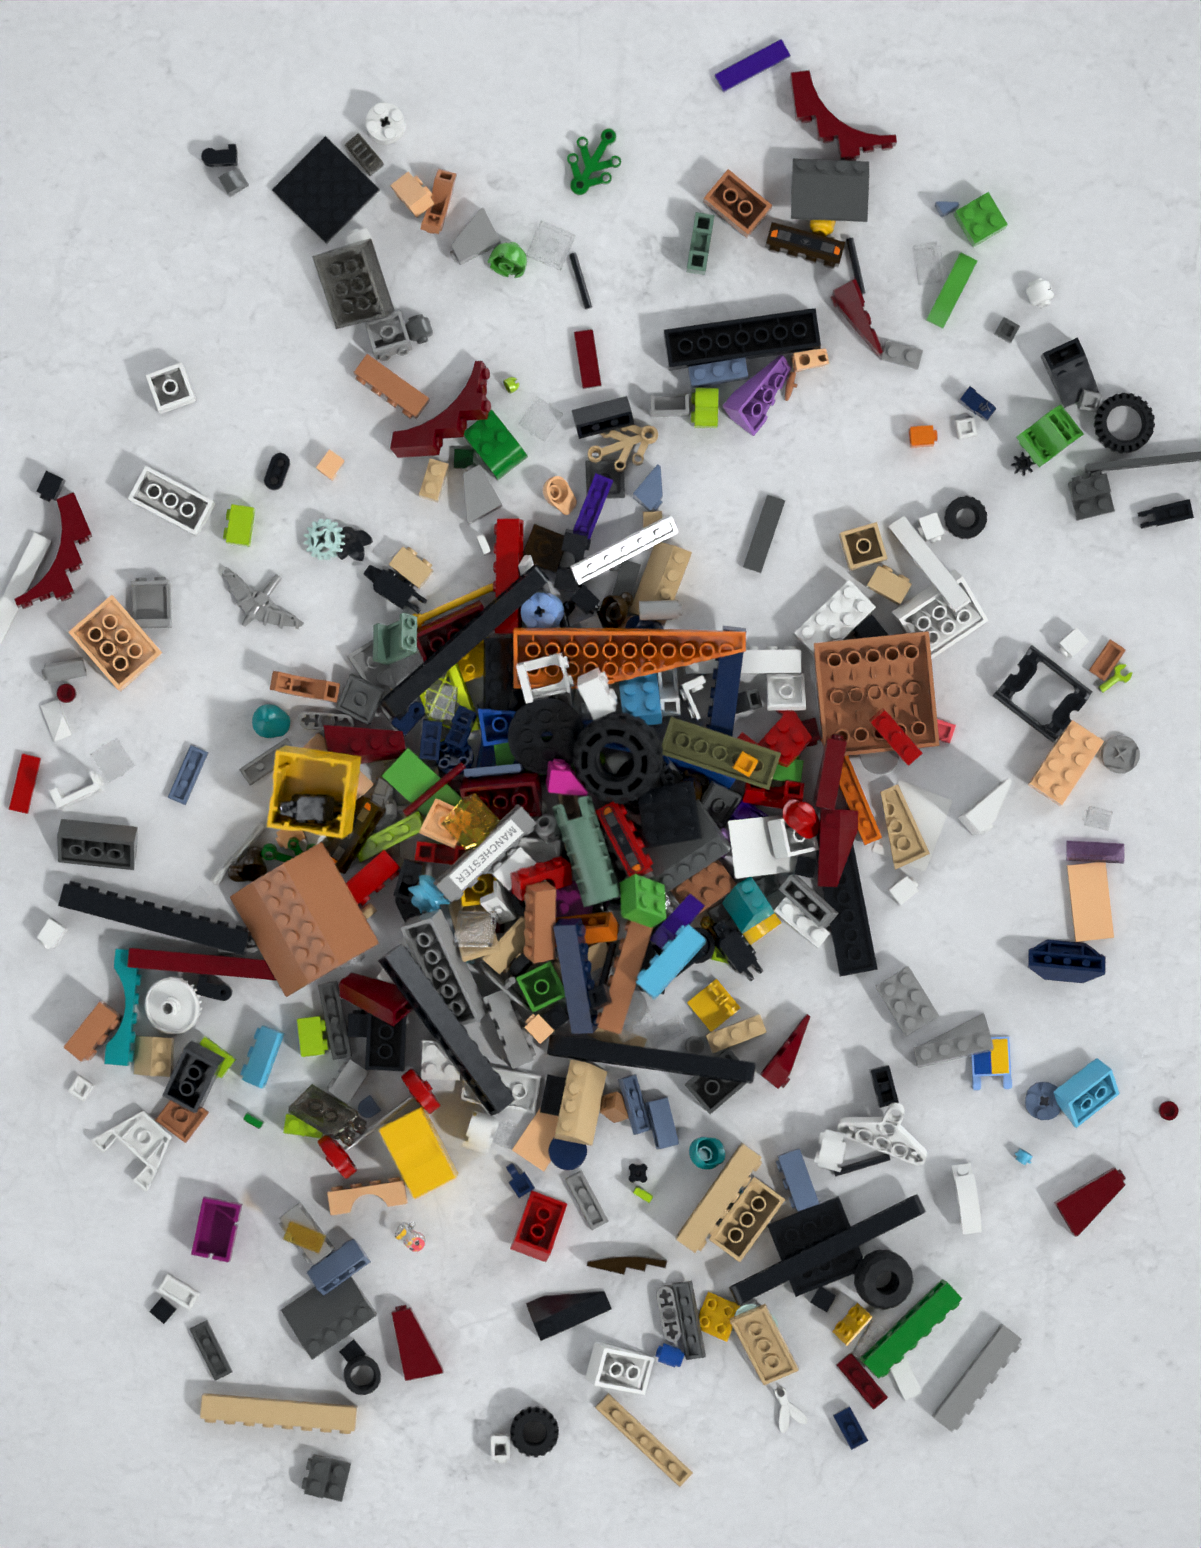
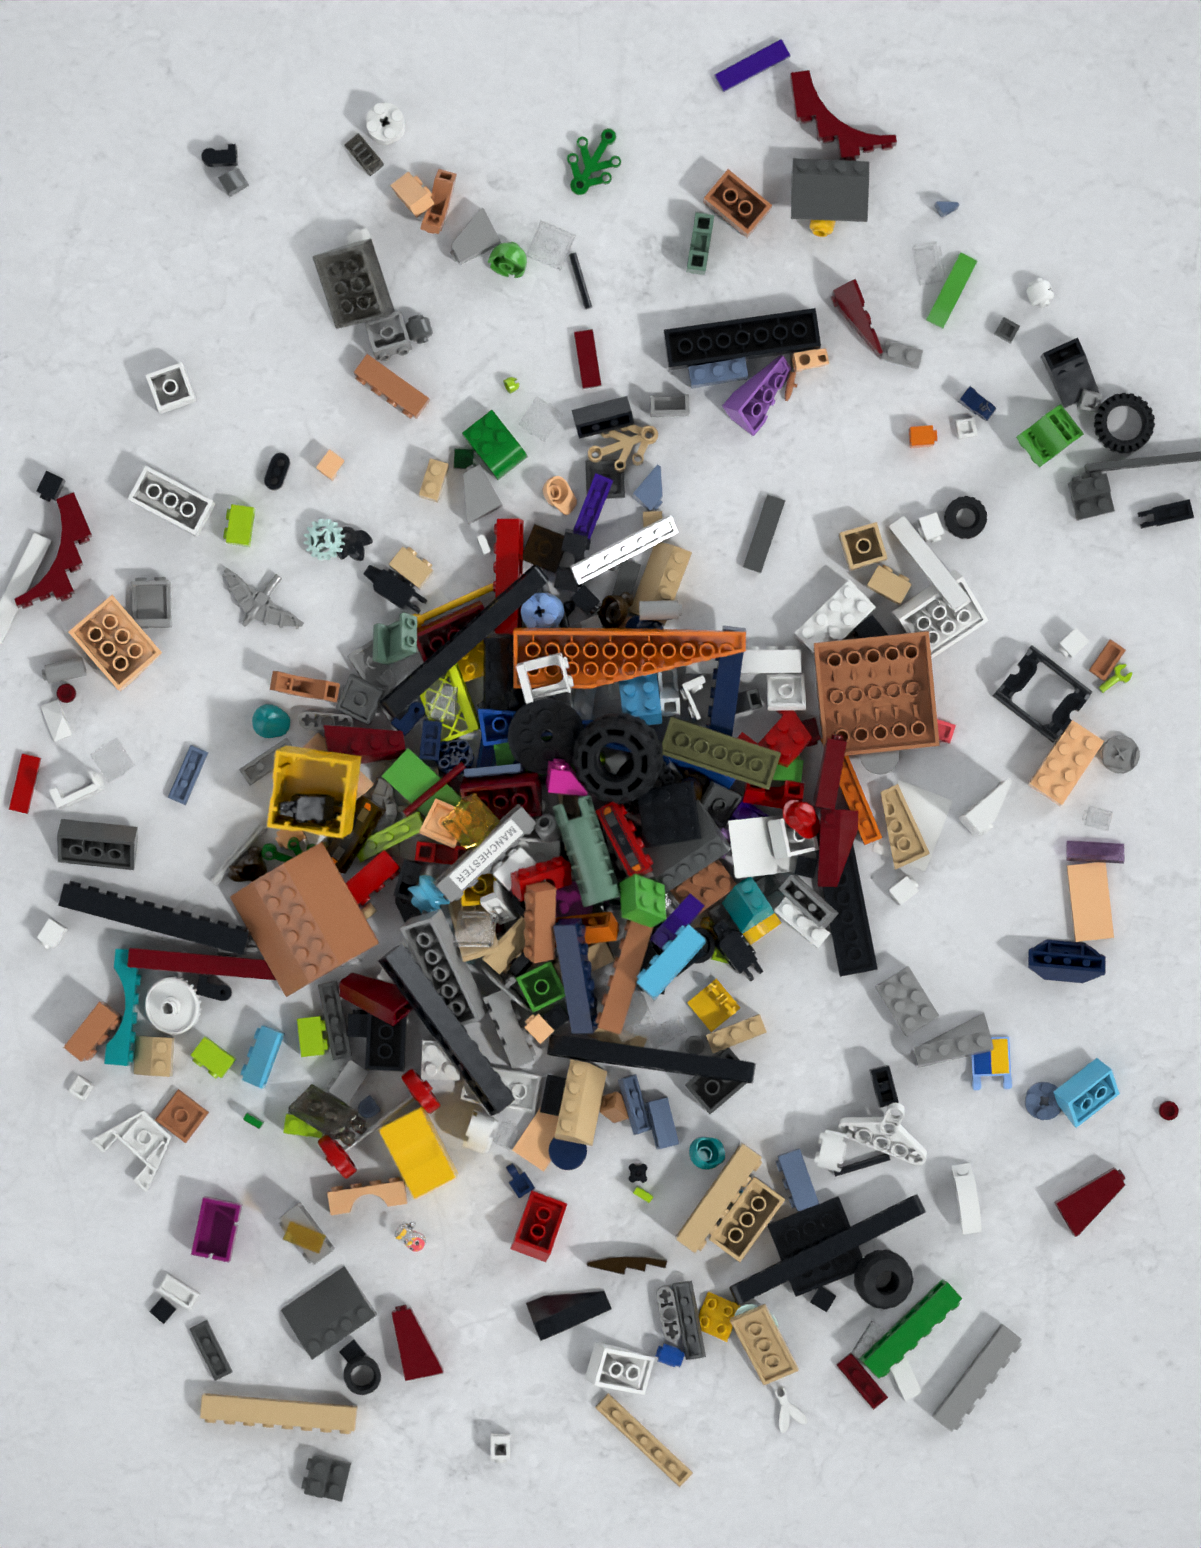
black brick [162,1040,225,1114] -> none
black plate [272,136,380,244] -> none
sand blue brick [307,1238,371,1295] -> none
dark red arch [390,361,491,458] -> none
dark blue slope [444,705,477,750] -> none
black tyre [510,1406,559,1458] -> none
white tile [518,555,534,575] -> none
light grey tile [565,1170,609,1230] -> none
white brick [577,667,617,720] -> none
black plate [588,984,612,1011] -> none
black bar [599,942,617,986] -> none
lime brick [691,388,719,428] -> none
light orange tile [733,751,759,777] -> none
dark red wedge [760,1014,811,1089] -> none
brick [765,222,845,269] -> none
yellow hinge [832,1303,872,1346] -> none
dark blue plate [833,1406,868,1450] -> none
black bar [846,238,866,295] -> none
red arch [869,708,923,766] -> none
bright green brick [954,192,1008,247] -> none
black gear [1011,452,1035,477] -> none
medium azure plate [1015,1148,1033,1165] -> none

